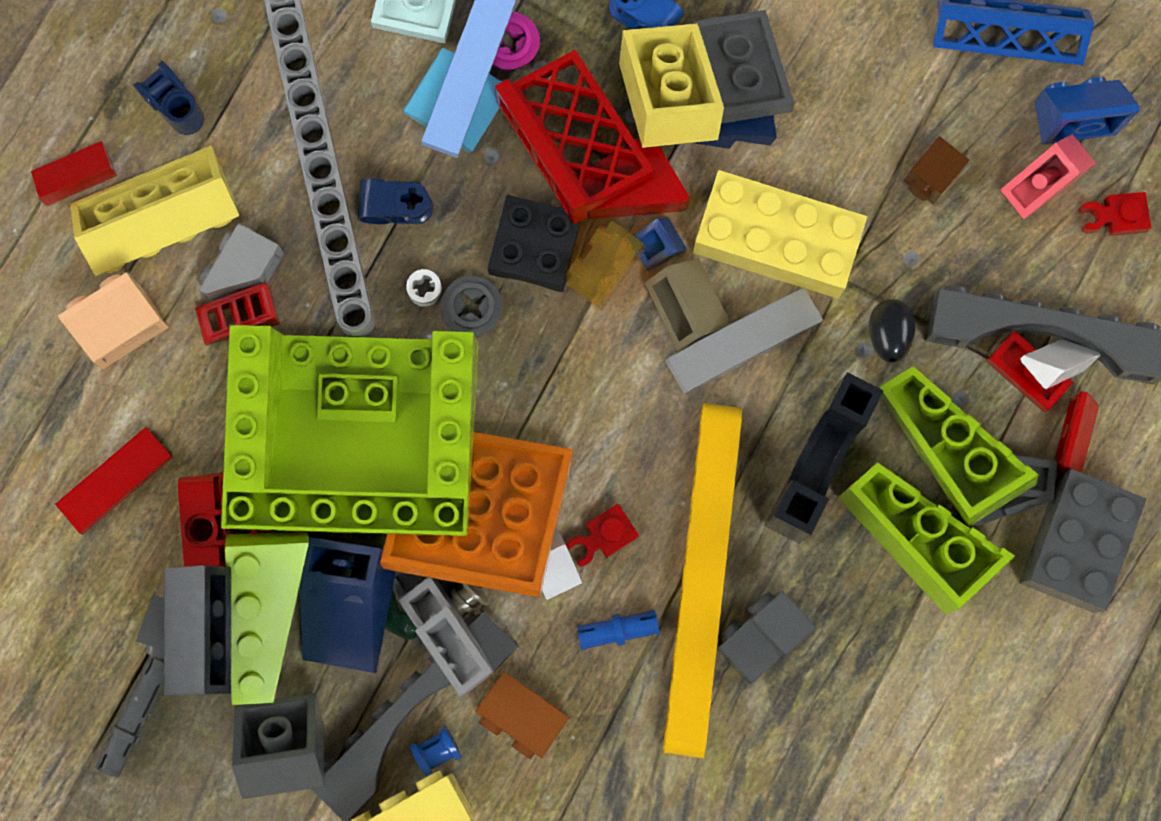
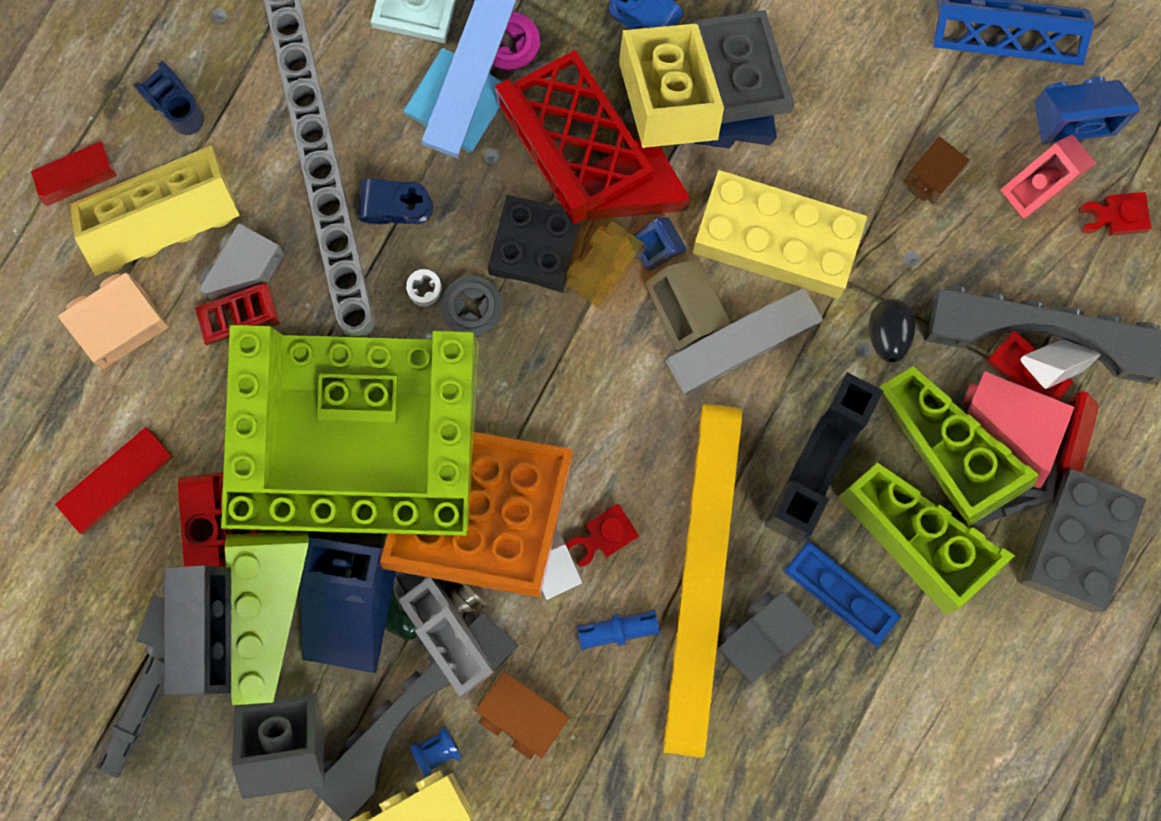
none -> blue tile [783,540,901,647]
none -> coral slope [962,371,1074,489]

